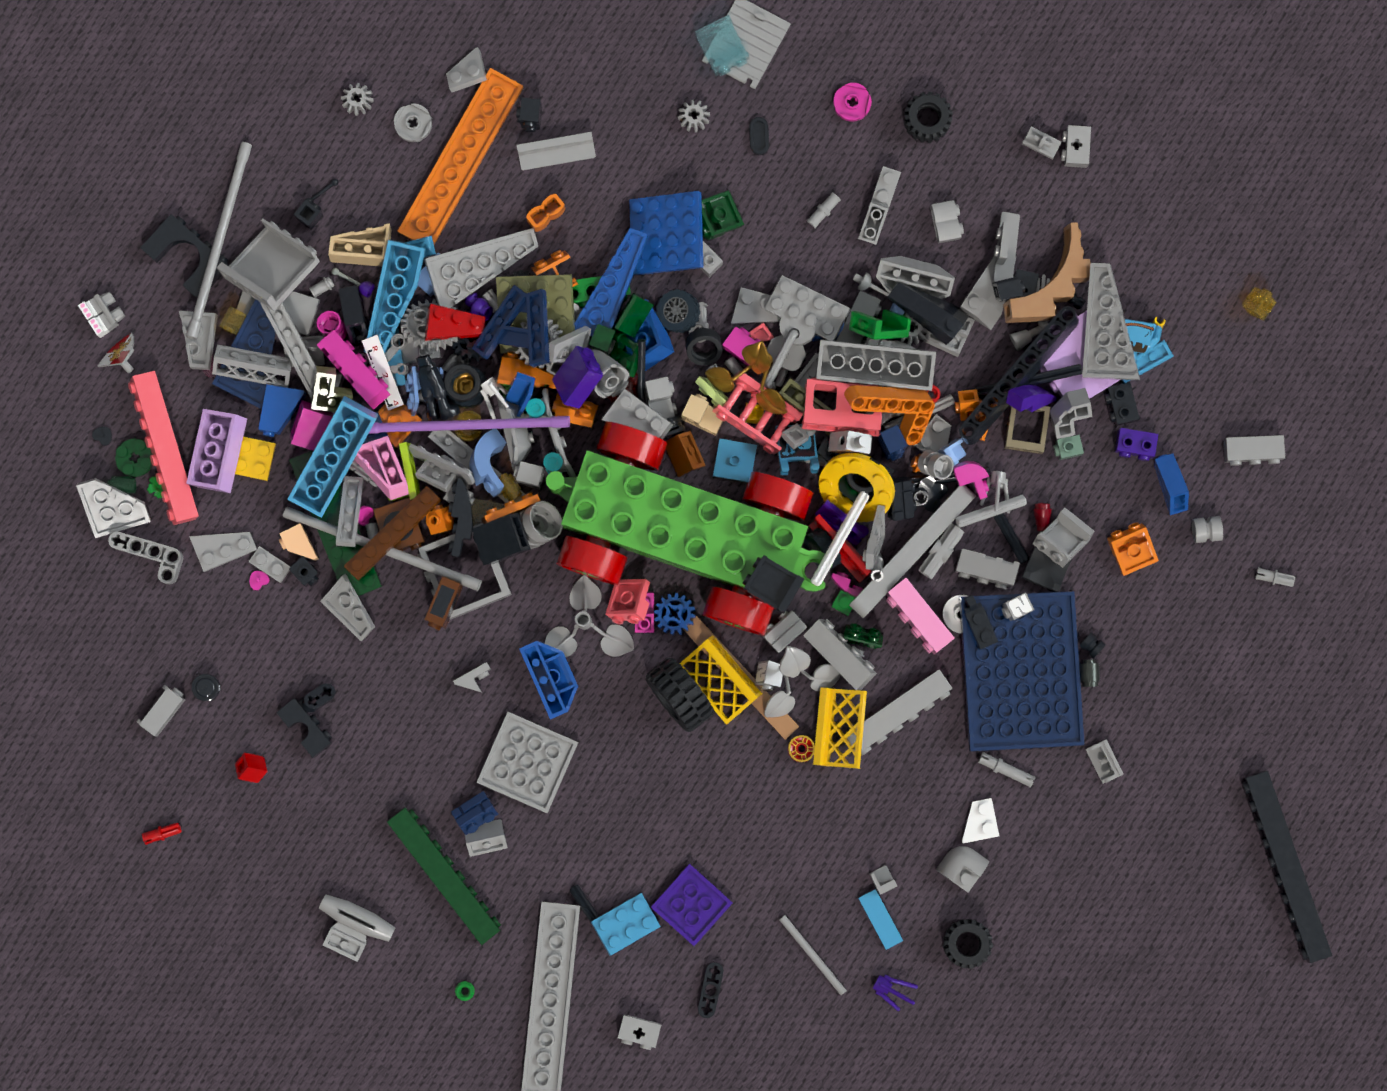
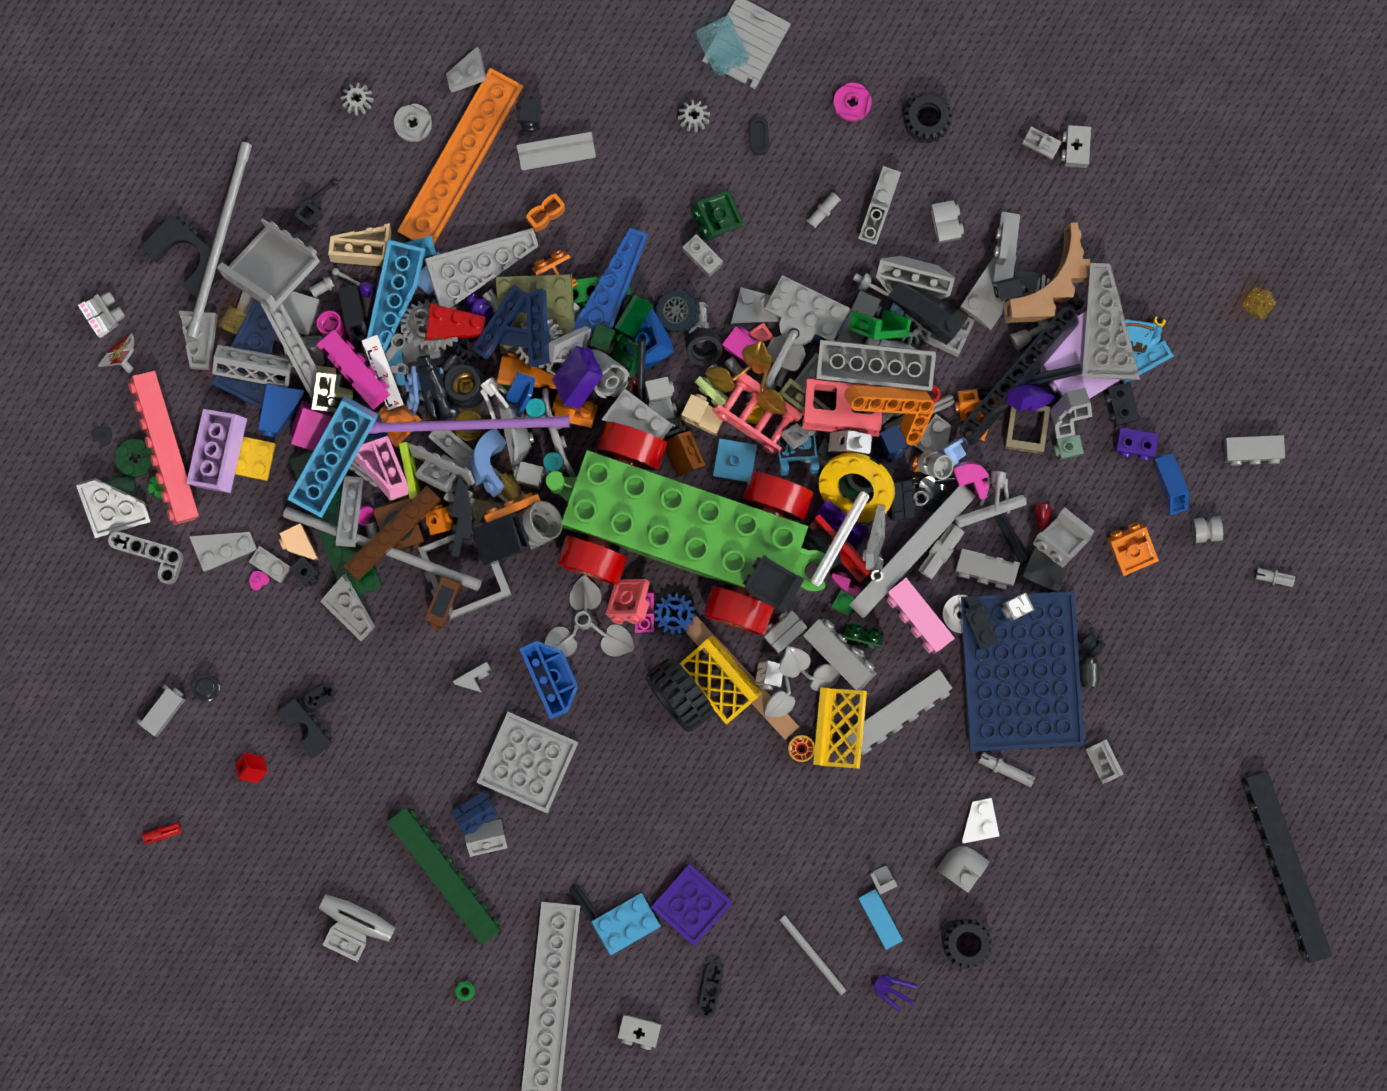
blue plate [629,191,704,275] -> none

